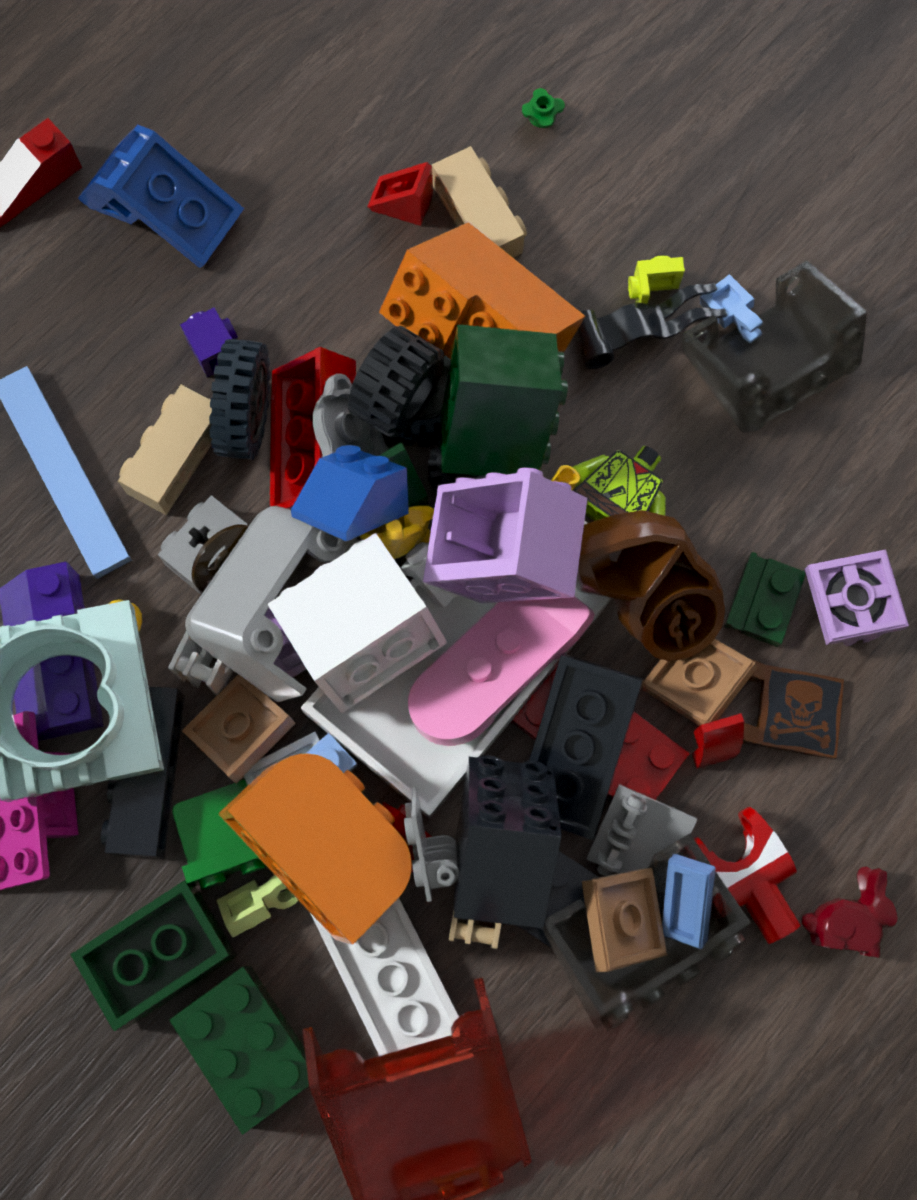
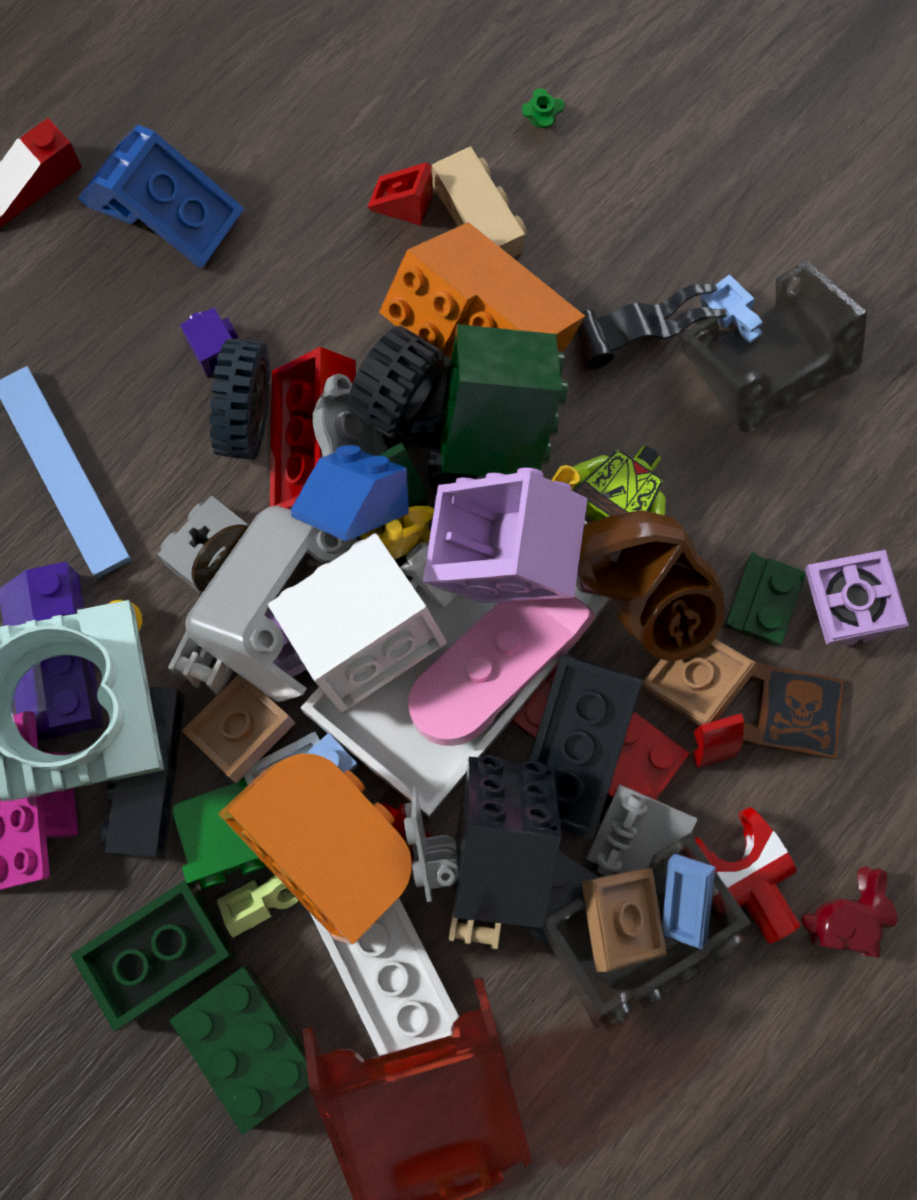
tan brick [118,385,212,515] -> none
neon yellow bracket [628,256,685,304] -> none

